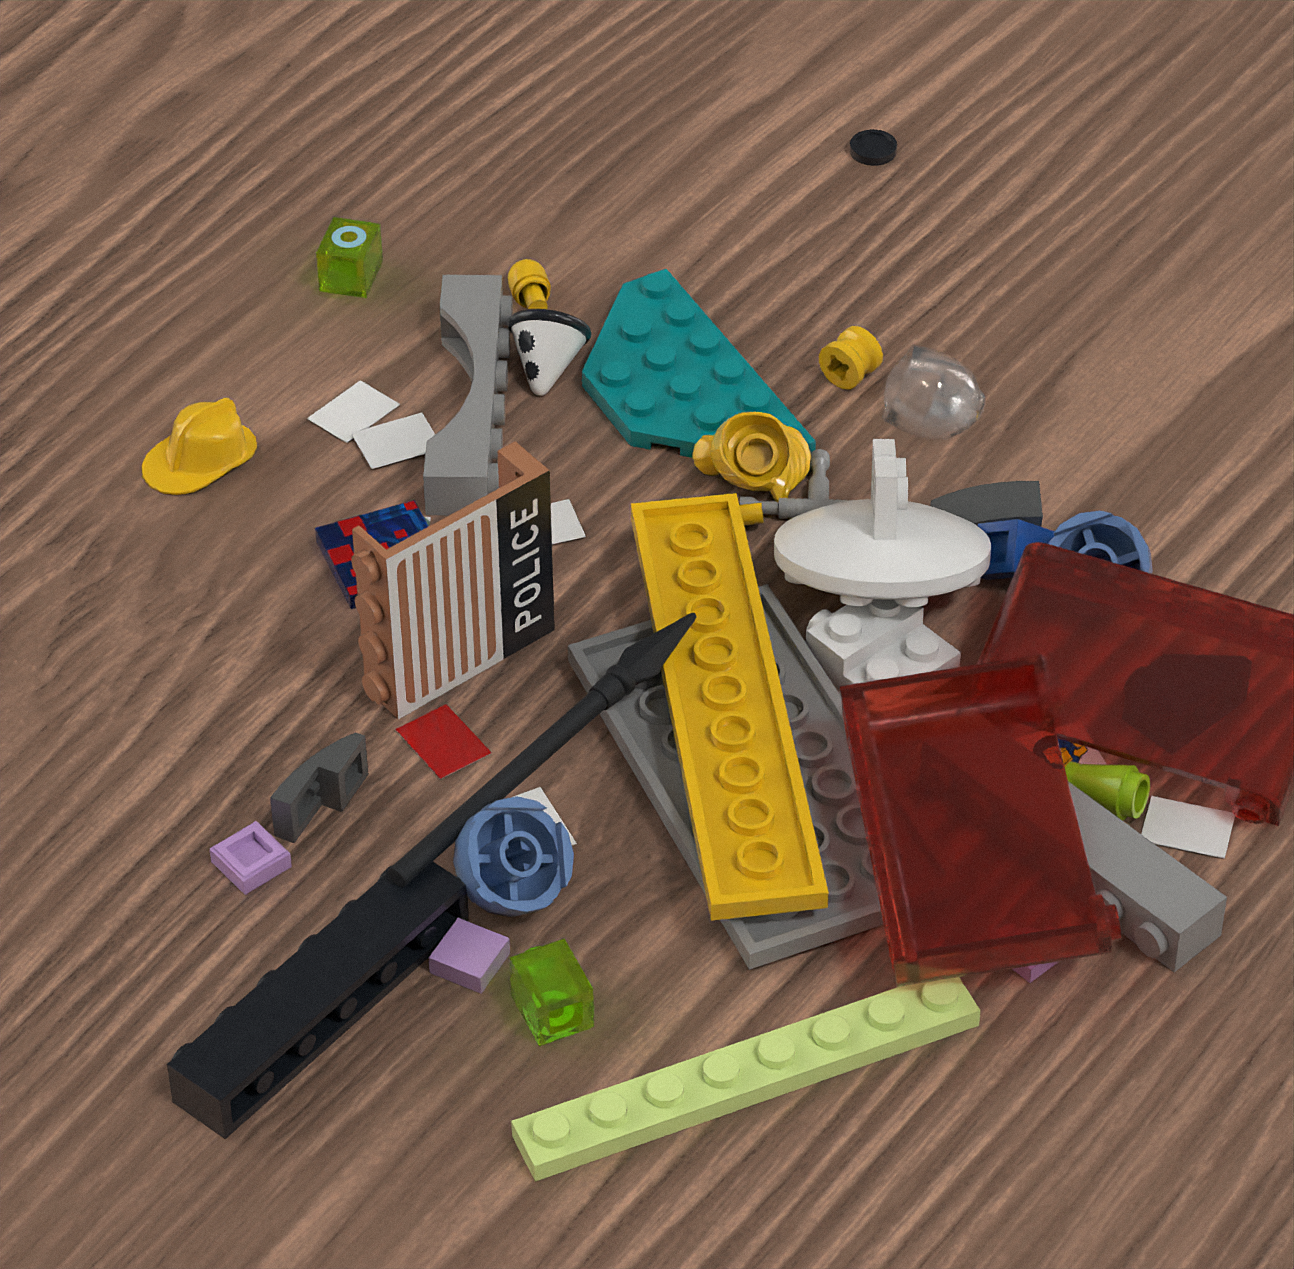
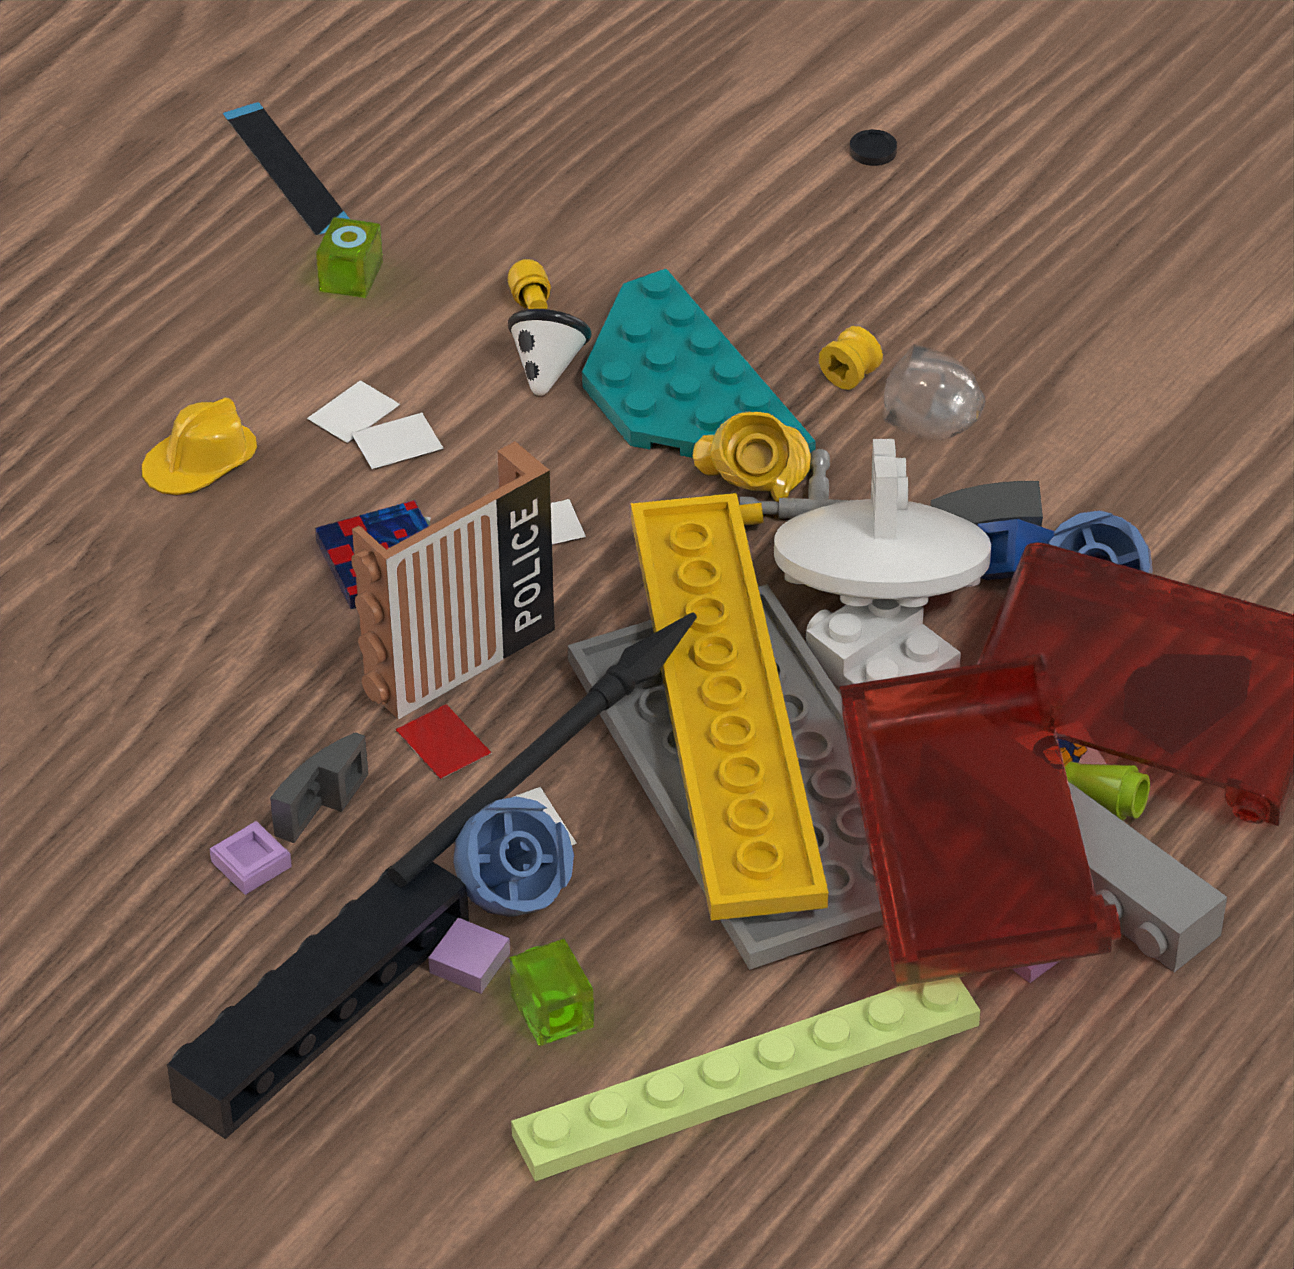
light grey arch [423,275,513,516] -> none
white sticker [1141,796,1236,859] -> none
none -> black sticker [223,102,352,235]

